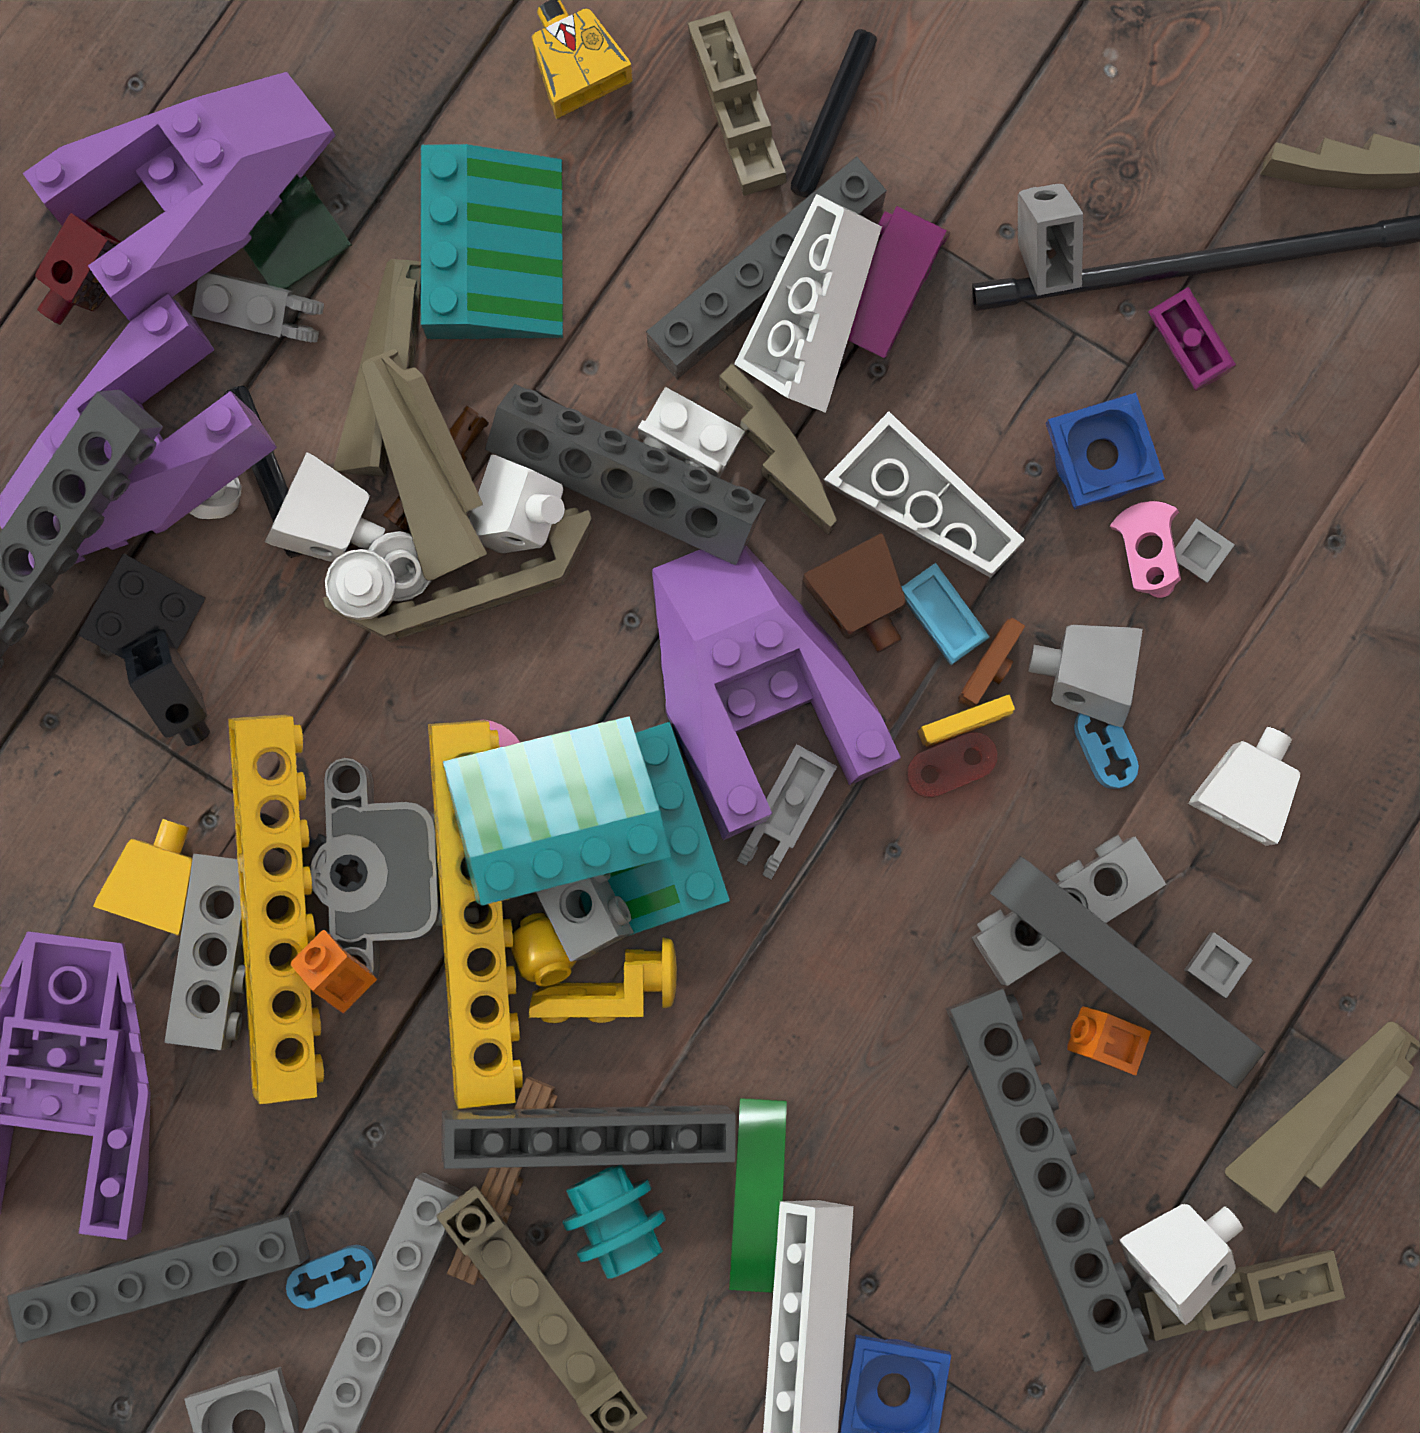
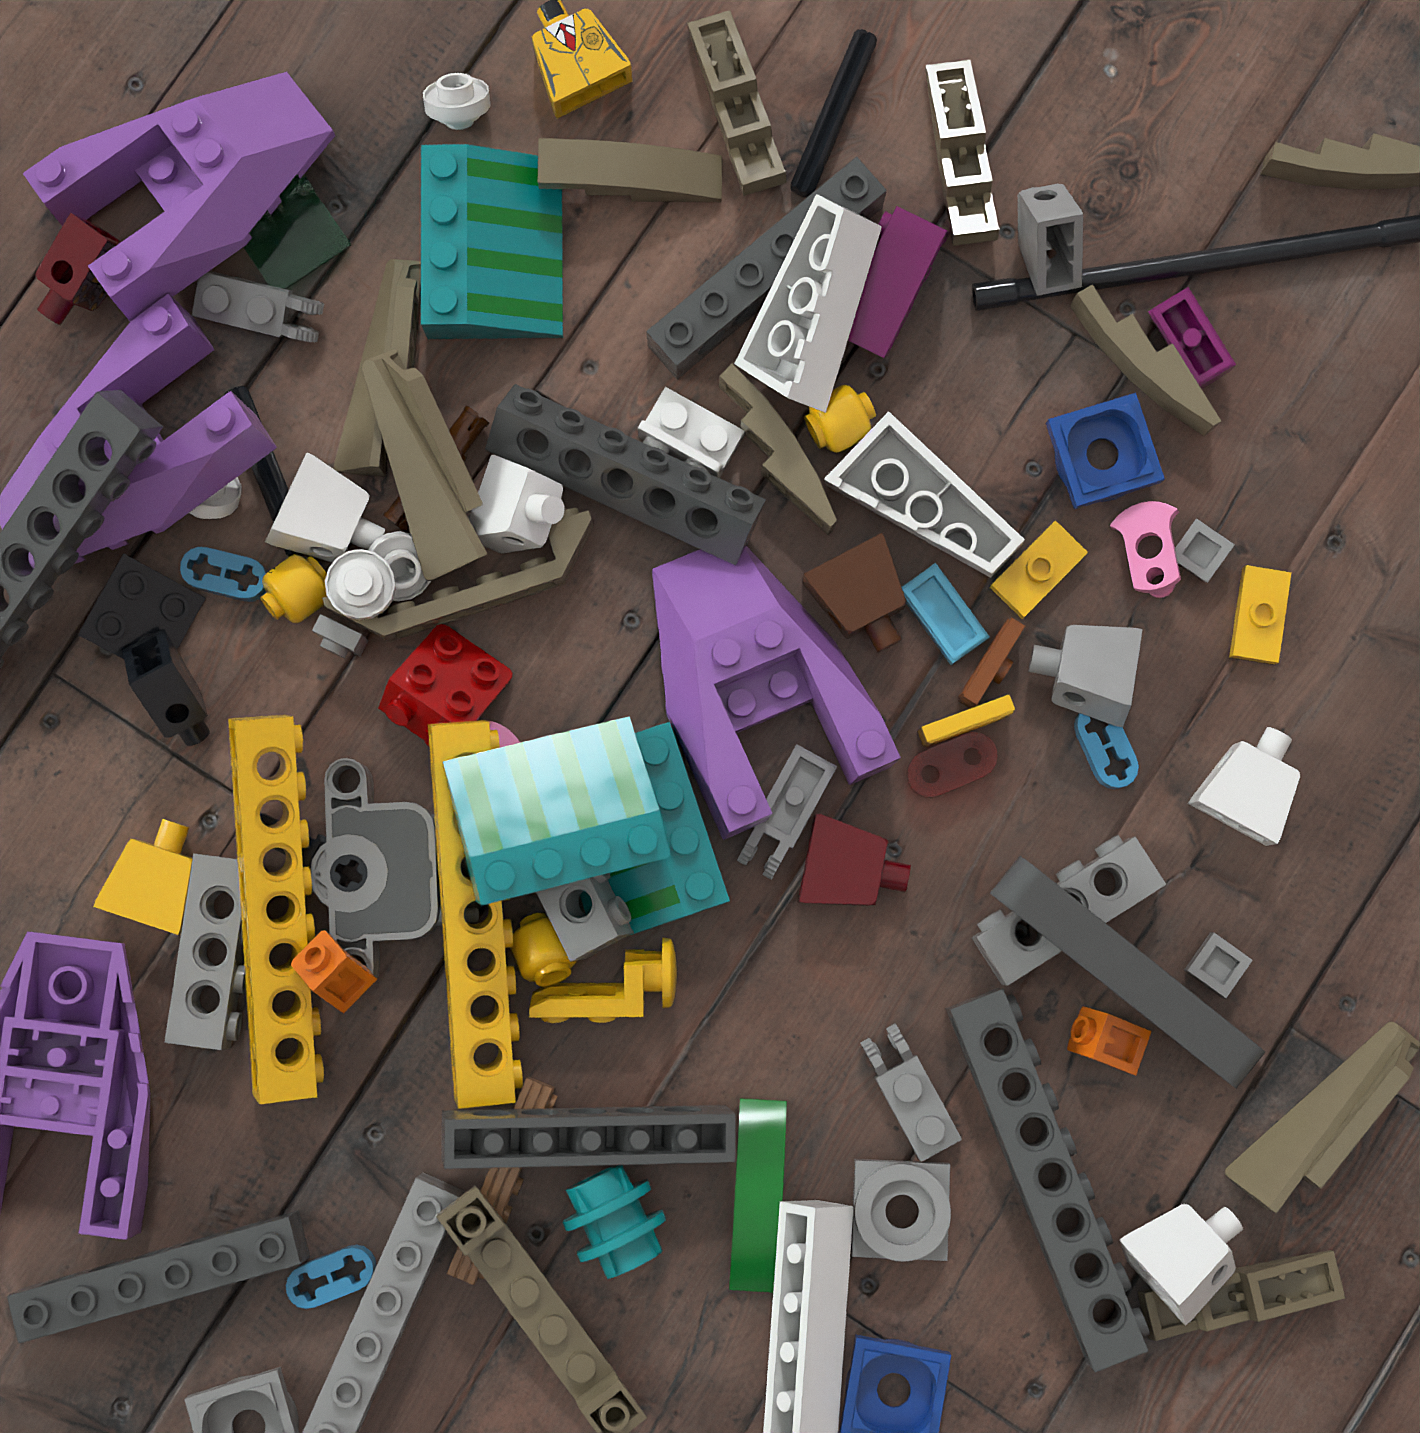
none -> dark azure beam [180,547,268,602]
none -> yellow head [260,554,327,623]
none -> light grey plate [312,614,369,658]
none -> red bracket [378,624,512,747]
none -> white plate [423,73,491,130]
none -> dark tan slope [538,138,722,202]
none -> dark red torso [797,813,911,906]
none -> yellow head [804,385,876,453]
none -> light grey piece [851,1159,951,1262]
none -> light grey hinge [860,1024,962,1162]
none -> dark tan slope [925,60,999,246]
none -> yellow plate [990,520,1088,619]
none -> dark tan slope [1070,284,1221,436]
none -> yellow plate [1229,565,1291,665]

